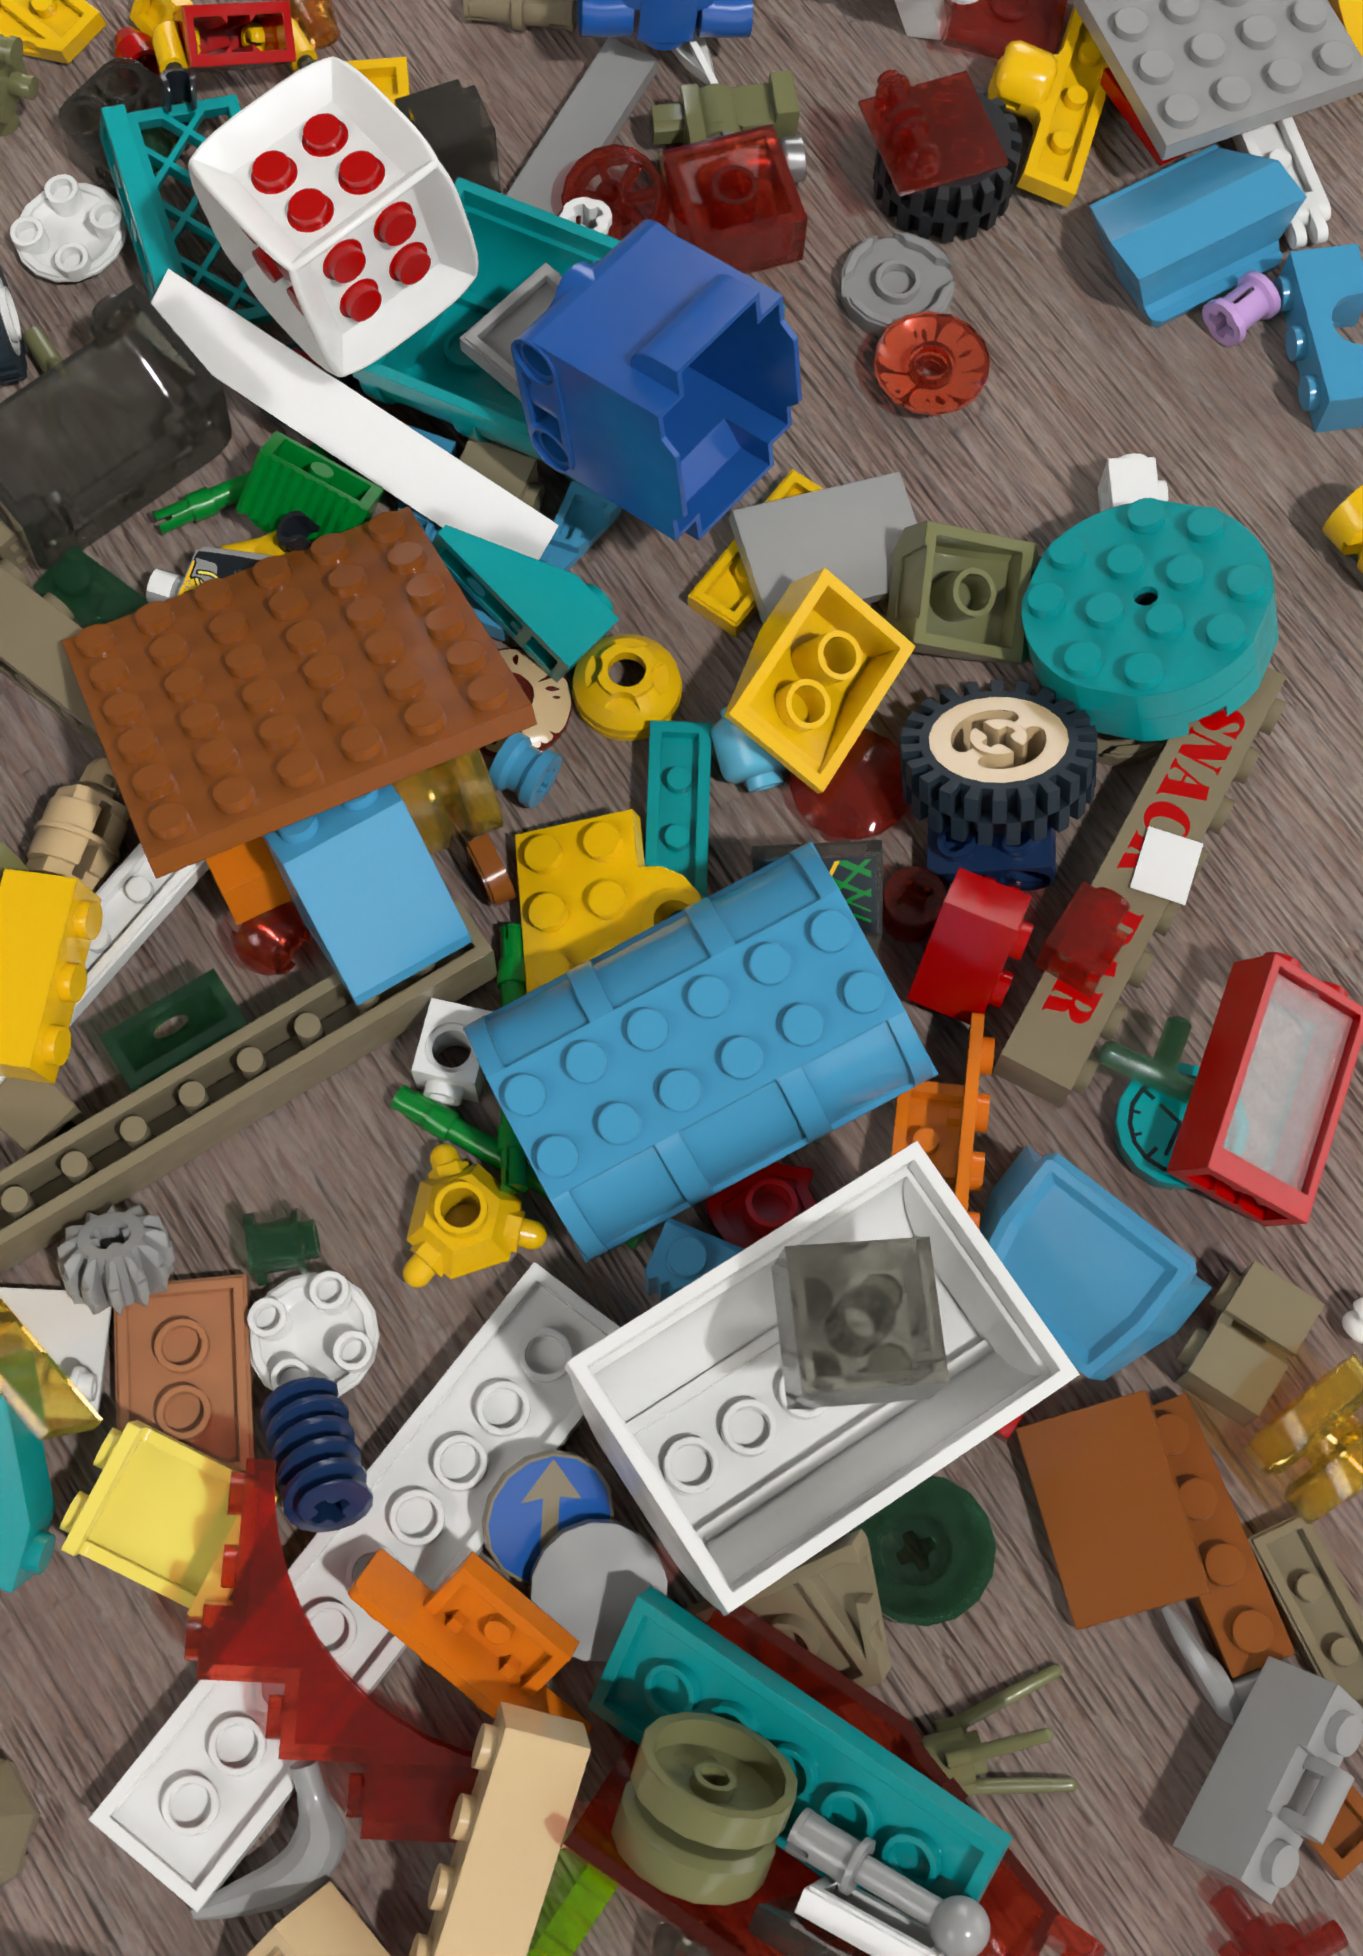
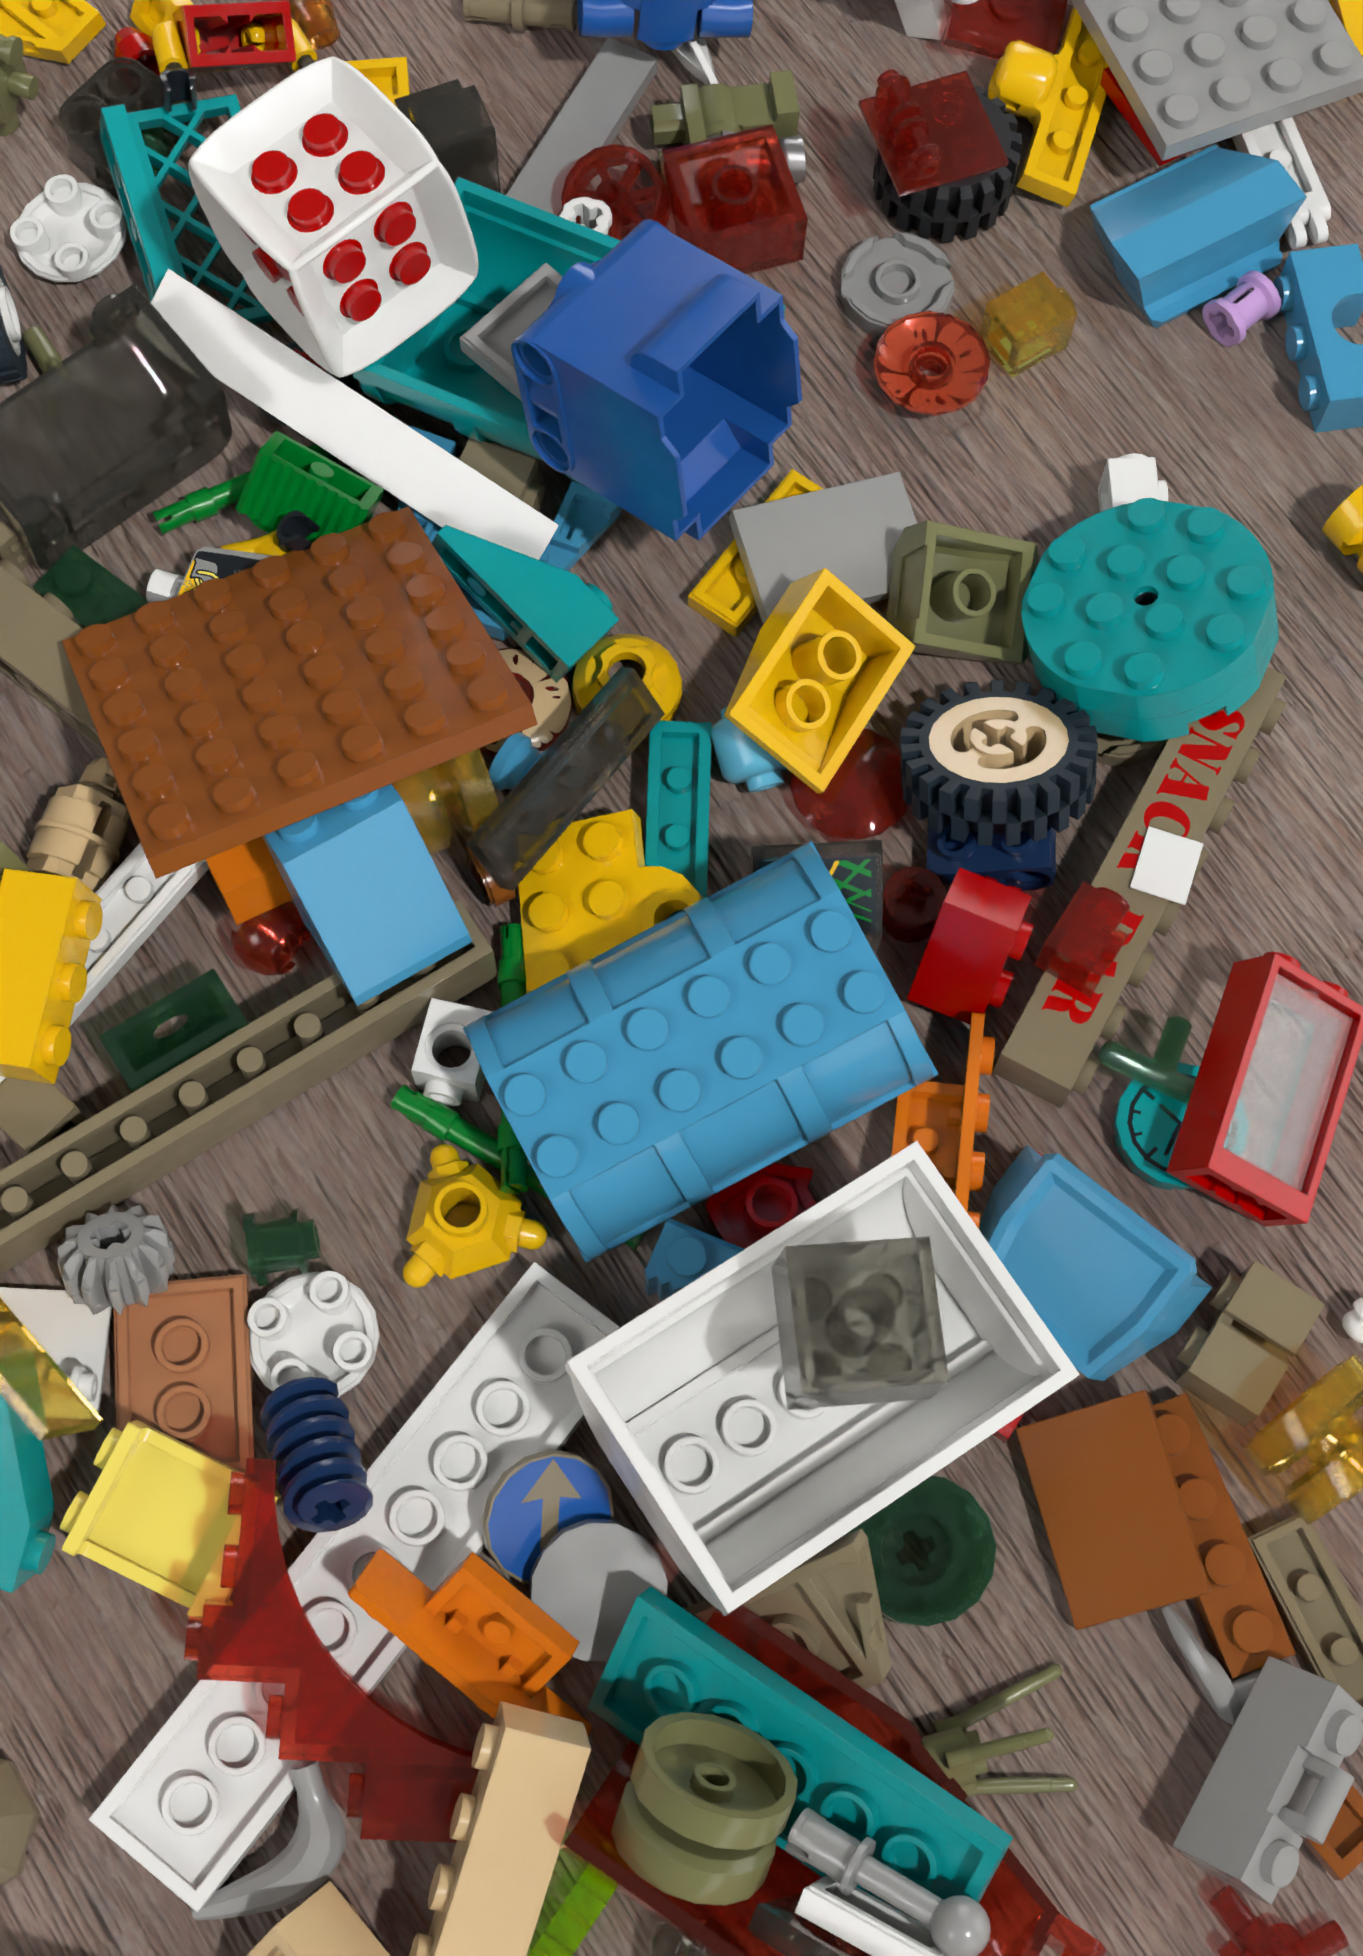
none -> clear smoke tile [466,667,665,891]
none -> clear yellow brick [979,271,1077,378]

